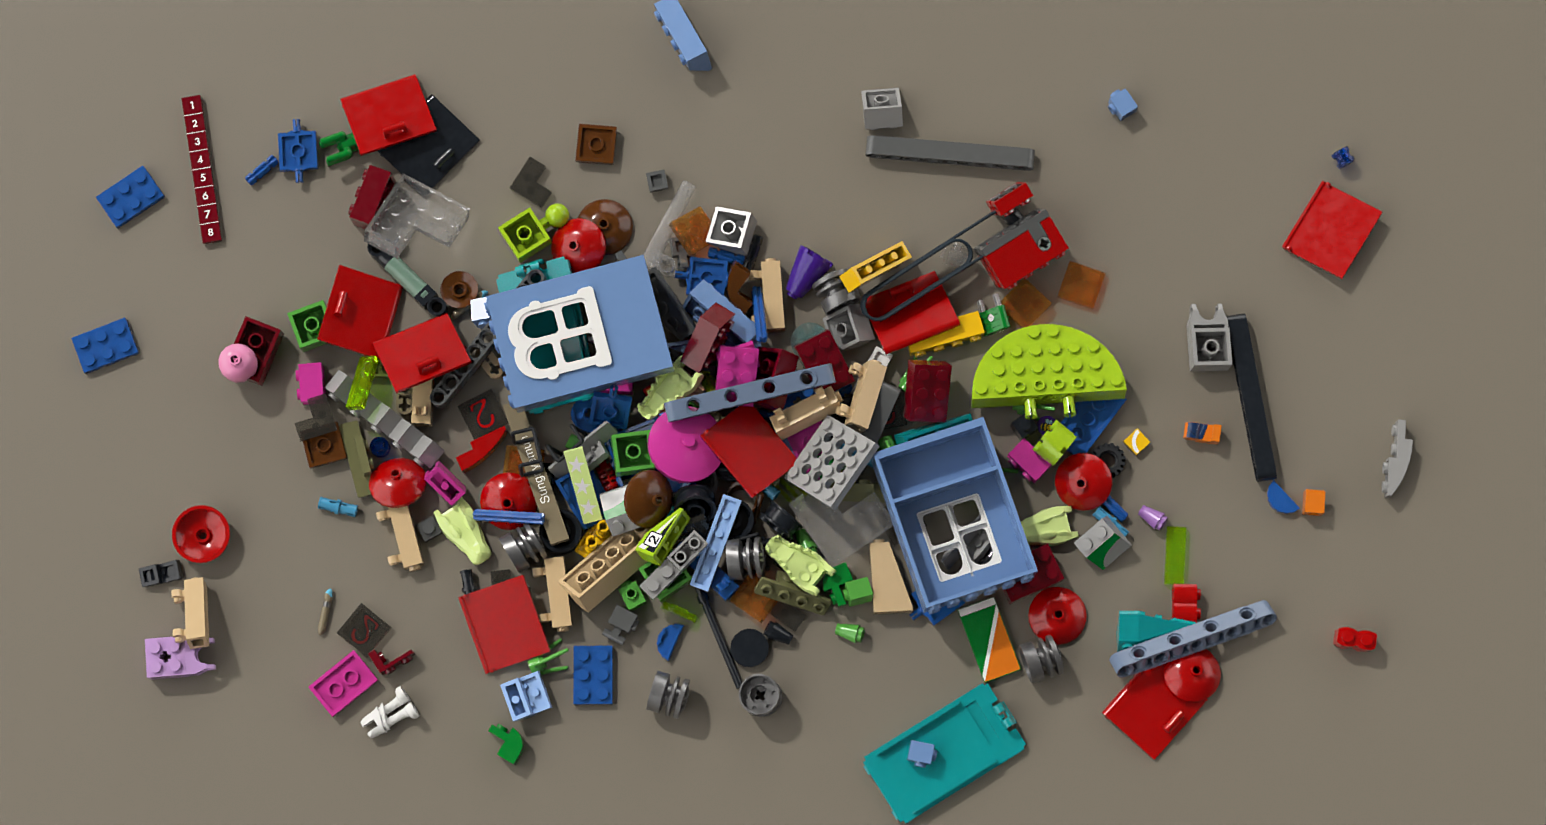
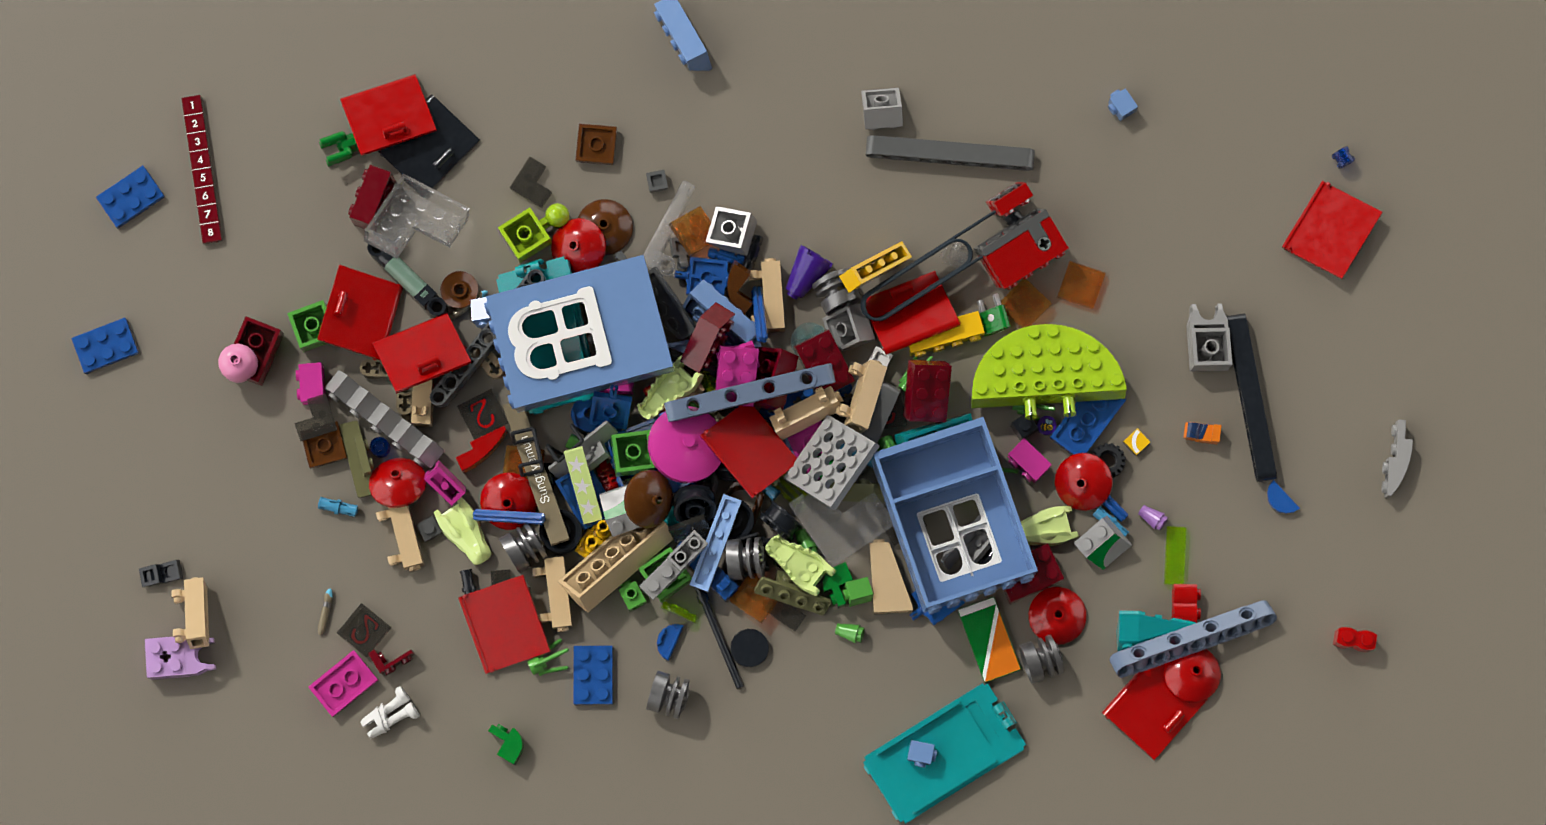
red dish [172,505,230,563] -> none
blue axle [245,155,279,185] -> none
blue plate [278,119,318,183] -> none
clear neon green tile [346,356,379,410] -> none
light blue brick [500,671,553,721] -> none
dark grey brick [602,605,640,645] -> none
lime slope [635,508,690,566] -> none
flat silver wheel [739,674,782,717] -> none
black cone [763,621,793,645] -> none
lime brick [1032,420,1077,466] -> none
orange panel [1302,489,1326,516] -> none

